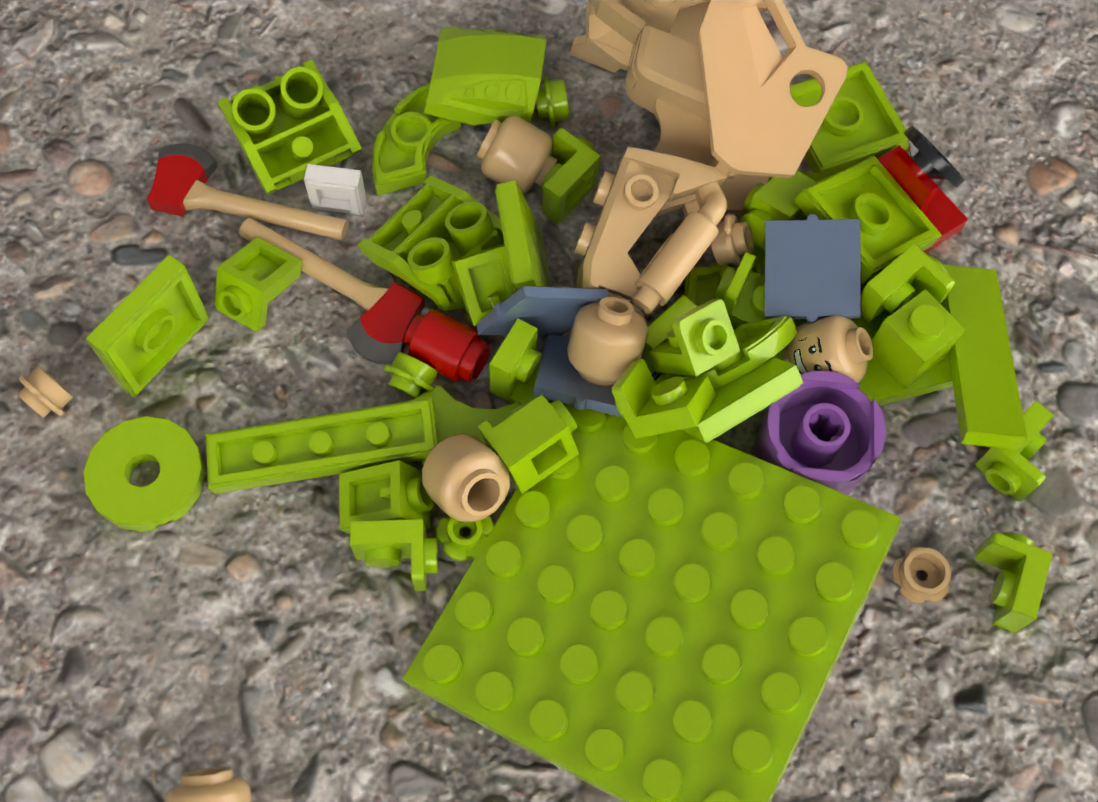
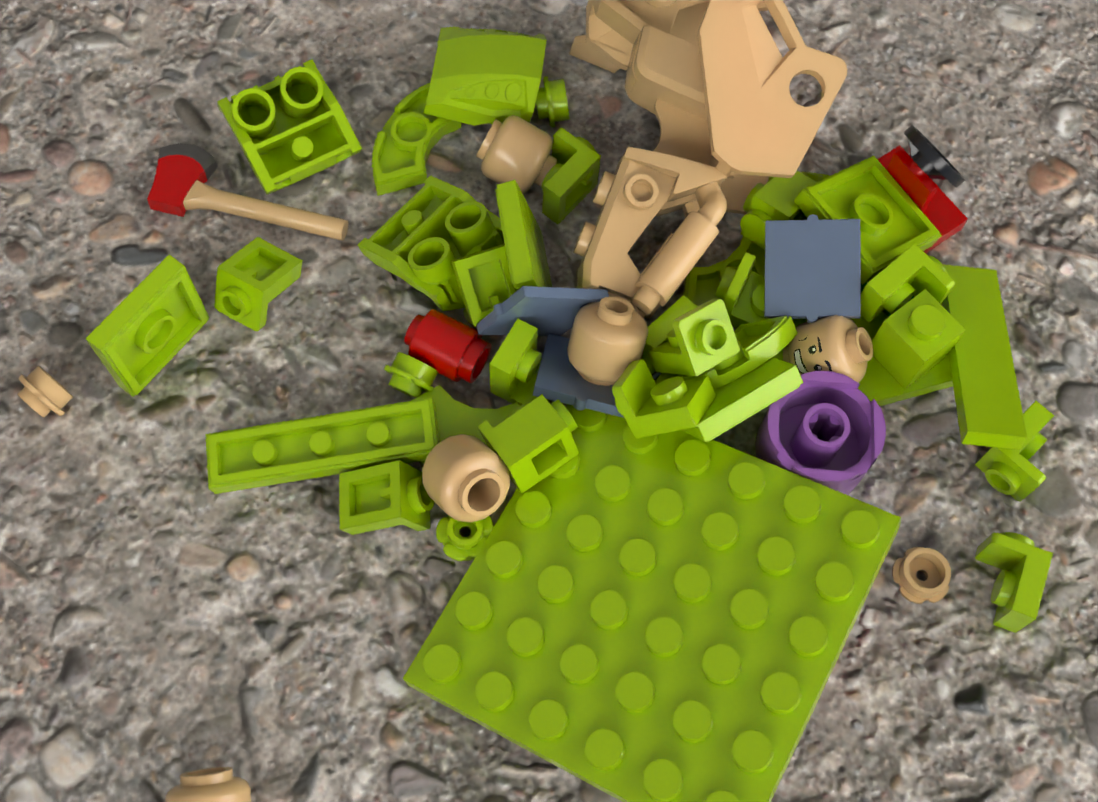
lime tile [83,416,206,532] -> none
piece [239,218,425,365] -> none
white tile [304,164,367,215] -> none
lime bracket [350,519,438,591] -> none
tan plate [711,214,754,267] -> none
lime tile [790,61,909,175] -> none

